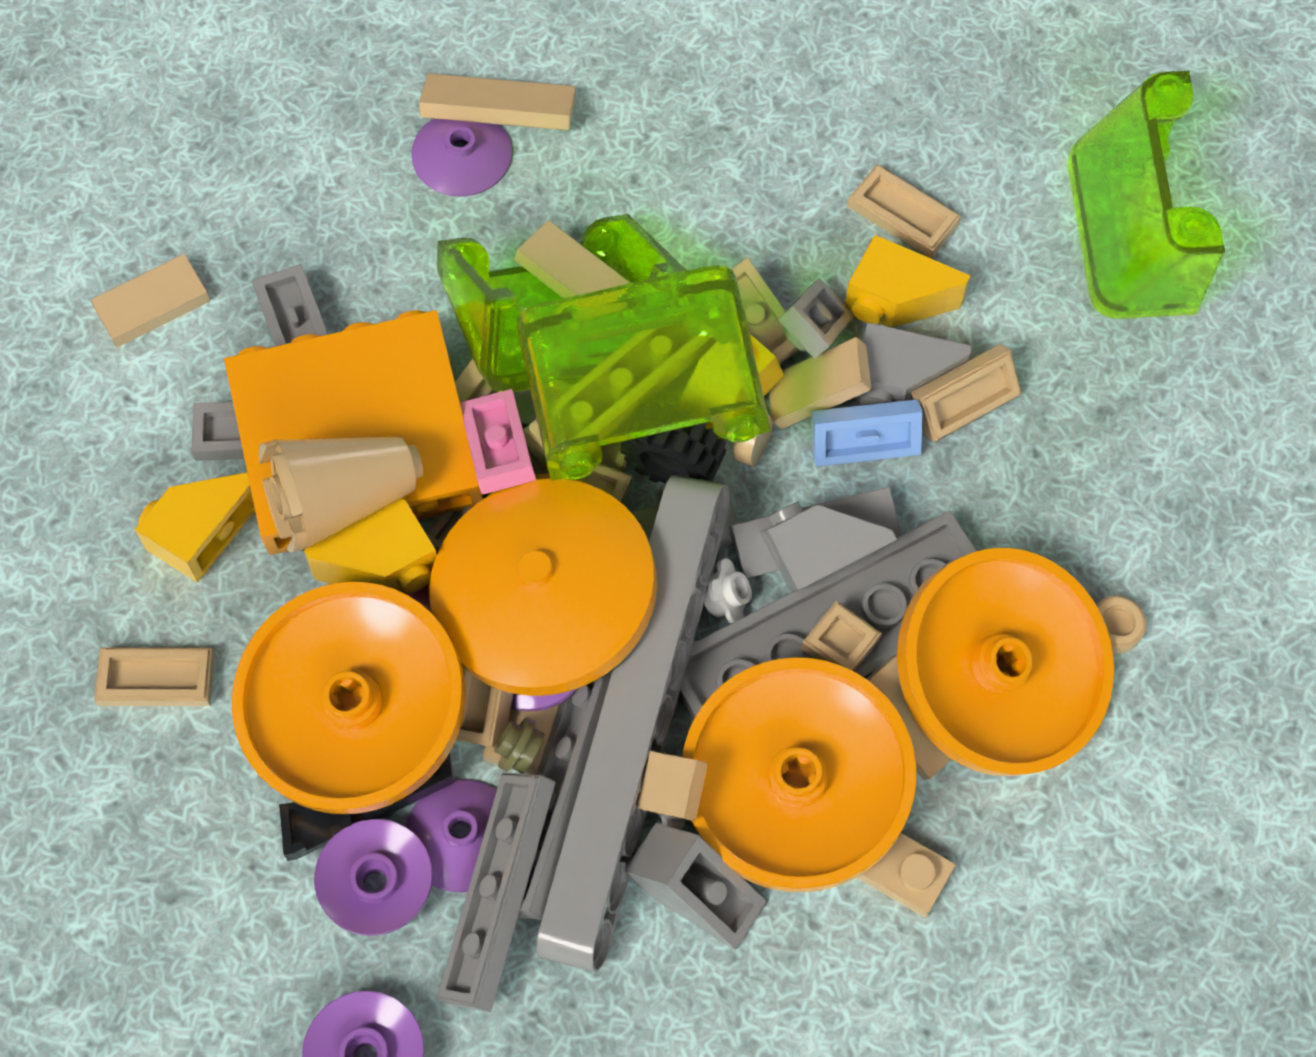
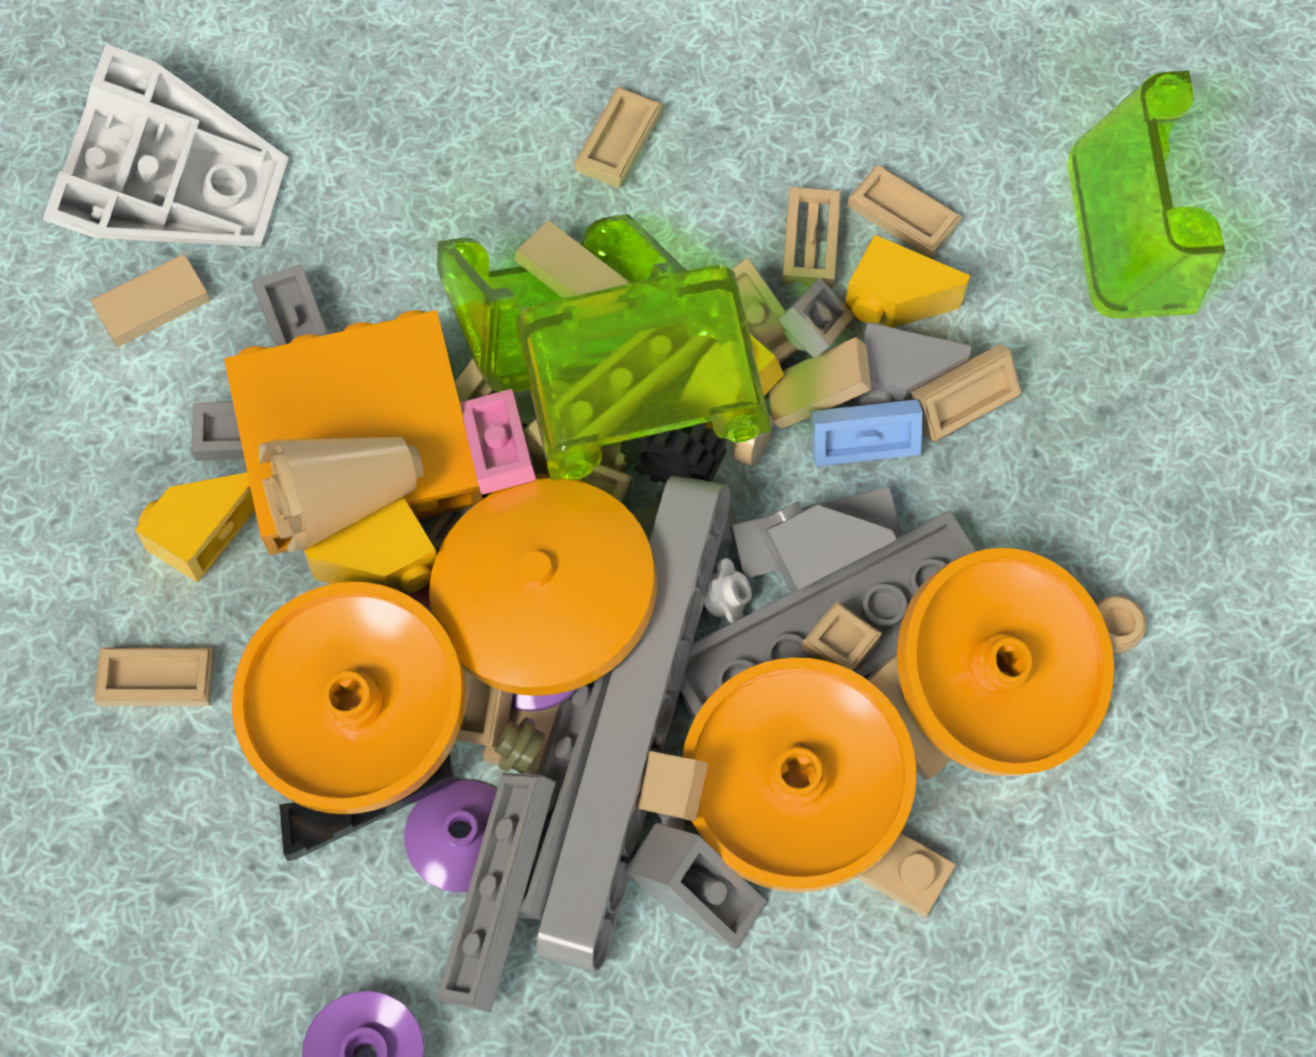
medium lavender dish [314,819,433,936] -> none
medium lavender dish [412,118,512,197] -> none
tan tile [419,73,576,130] -> none
none -> white wedge [43,44,289,246]
none -> tan tile [574,86,662,189]
none -> tan tile [782,187,841,288]

